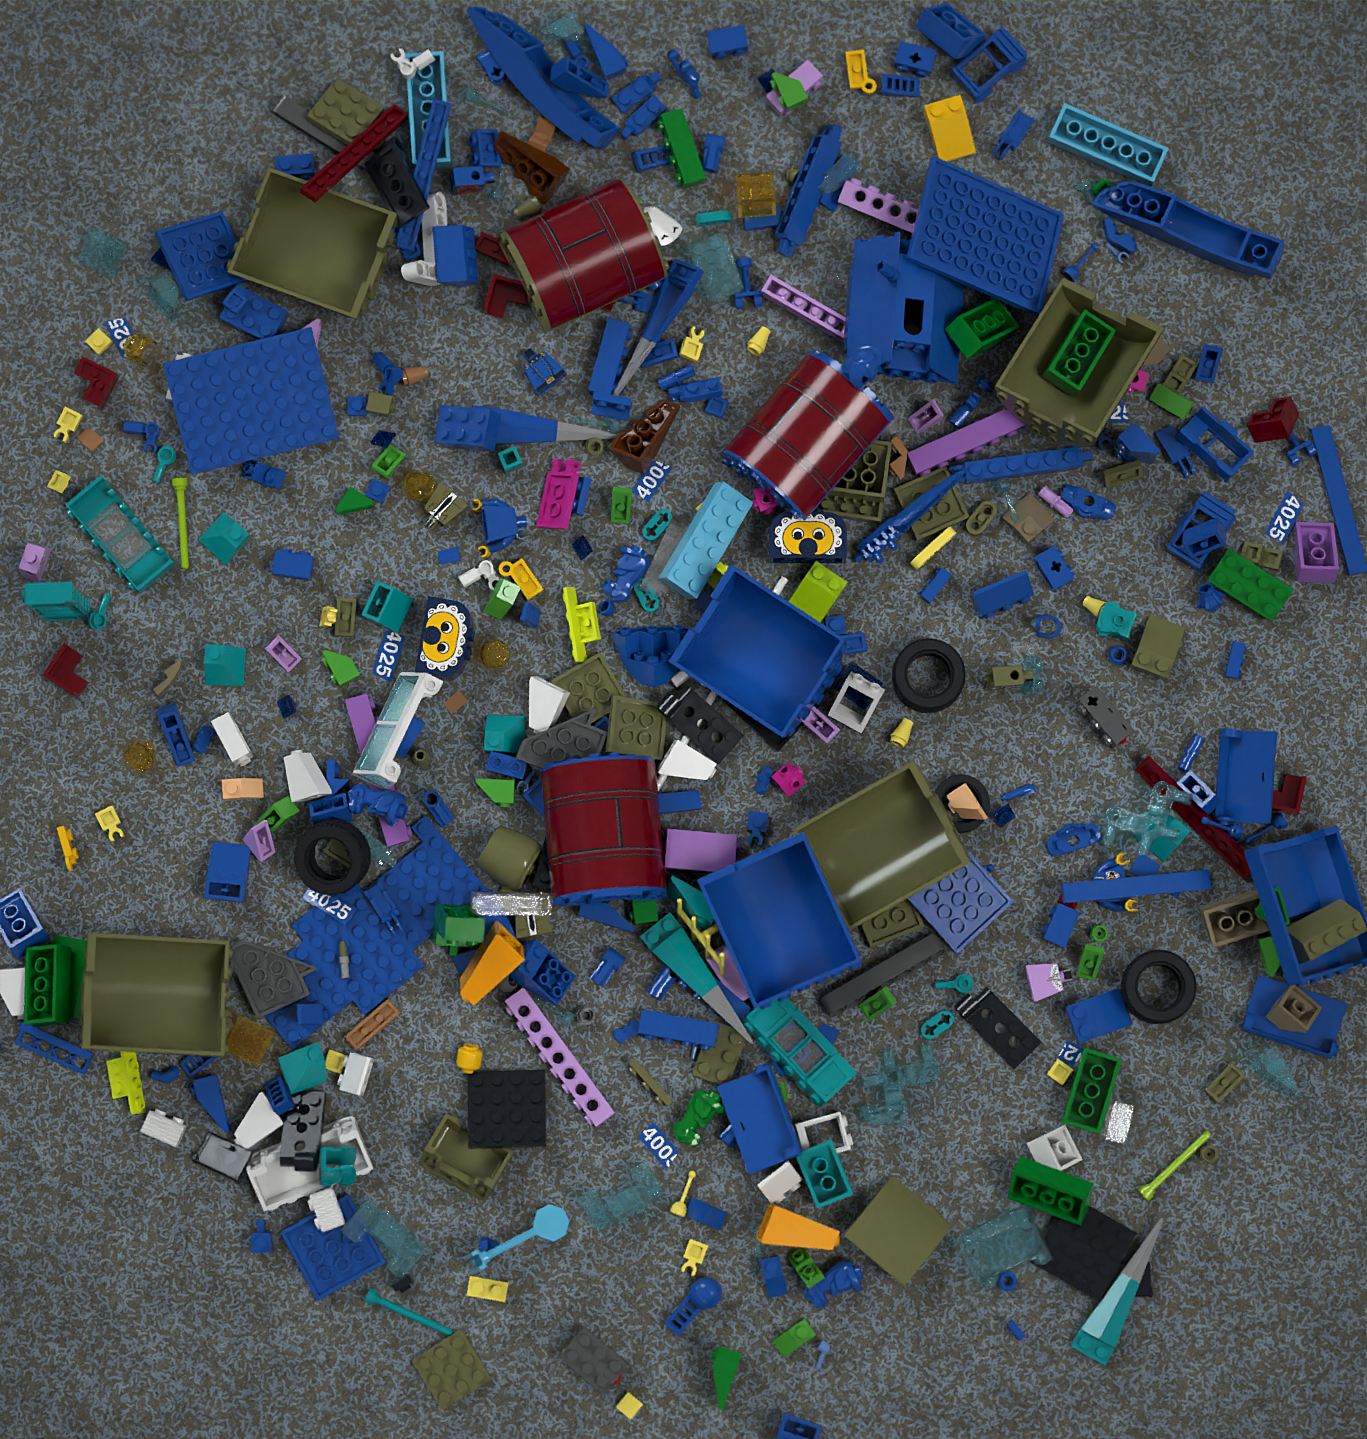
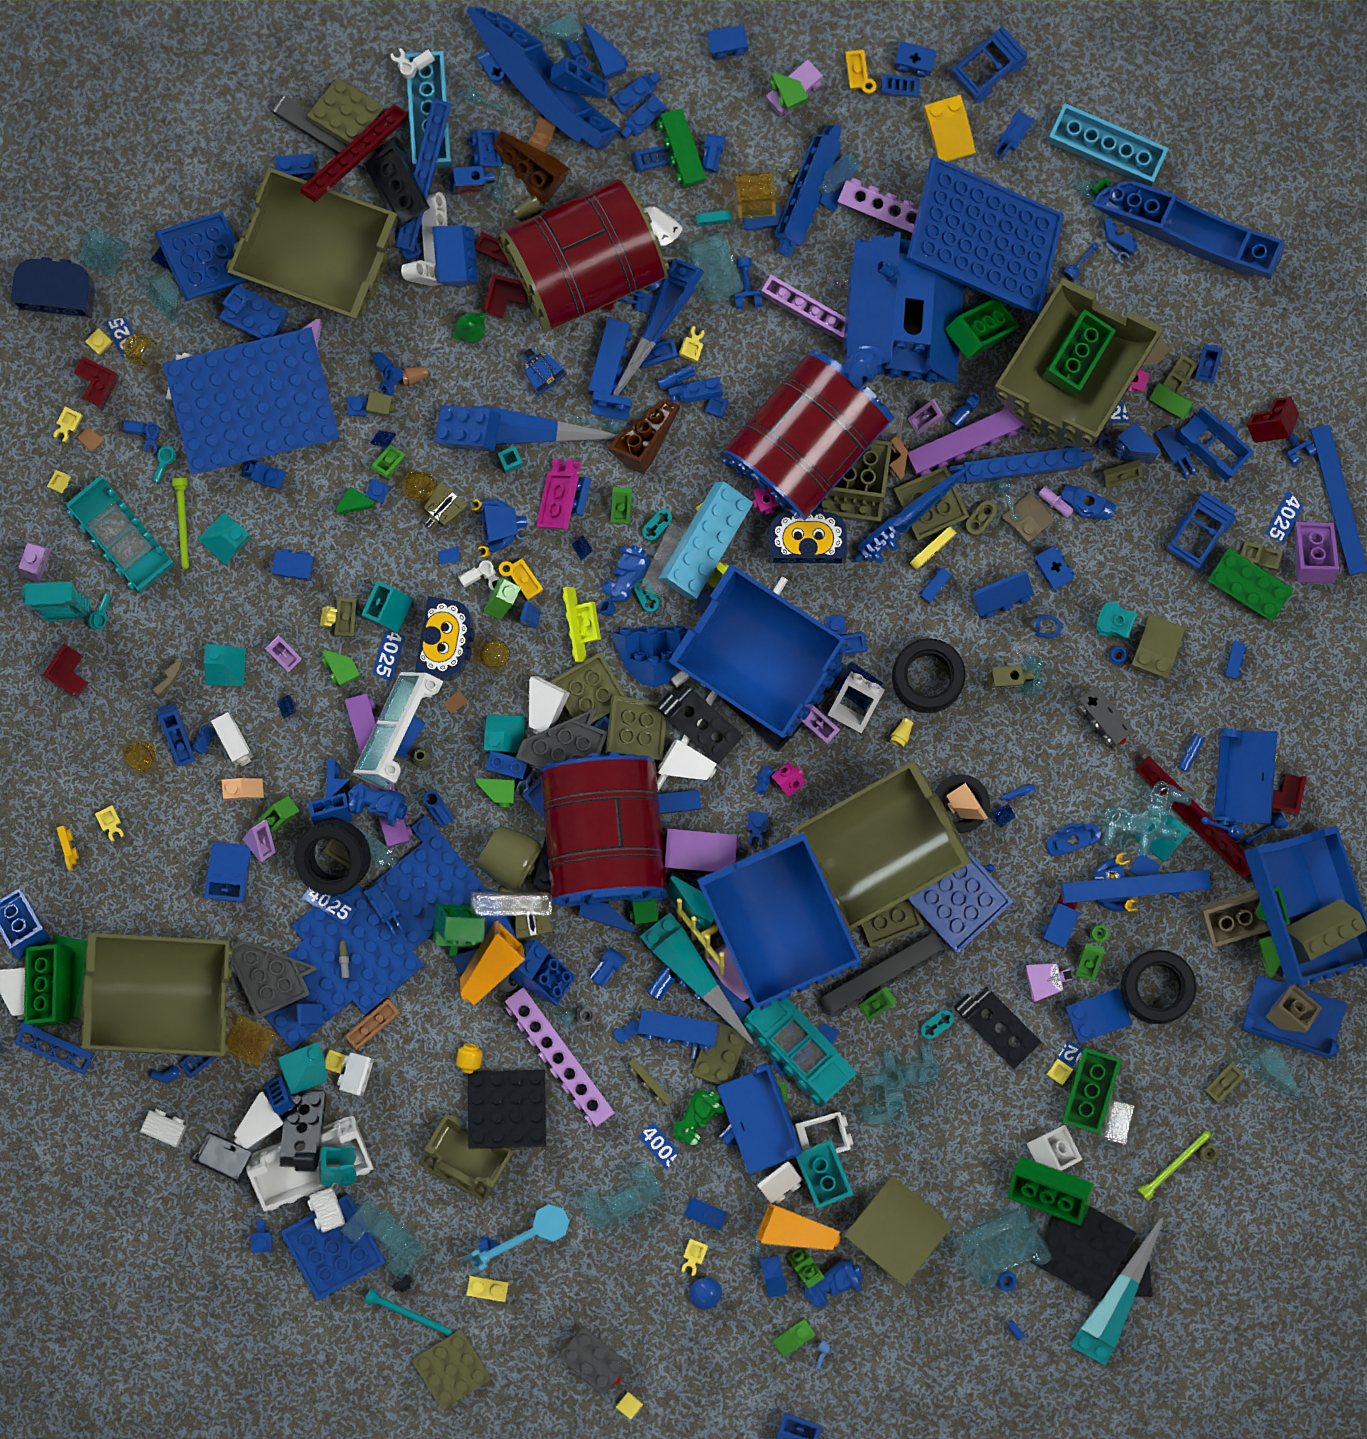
neon yellow bracket [106,1052,146,1115] -> none
blue slope [191,1075,231,1133] -> none
white slope [284,750,332,802] -> none
olive plate [585,437,604,456] -> none
blue sticker [632,460,673,502] -> none
blue slope [664,1294,701,1336] -> none
blue piece [667,49,702,99] -> none
light yellow hinge [670,1171,696,1217] -> none
green slope [711,1345,742,1410] -> none
light yellow cone [747,326,771,356] -> none
clear blue slope [757,68,775,94] -> none
lime slope [789,561,848,623] -> none
blue slope [916,3,987,59] -> none
teal plate [935,974,974,993] -> none
blue plate [975,376,993,393] -> none
light yellow cone [1083,596,1106,618] -> none
blue brick [1177,770,1222,815] -> none
blue brick [1182,517,1226,558] -> none
blue rock [1196,583,1225,612] -> none
none -> dark blue brick [10,257,95,318]
none -> green hat [452,312,486,343]

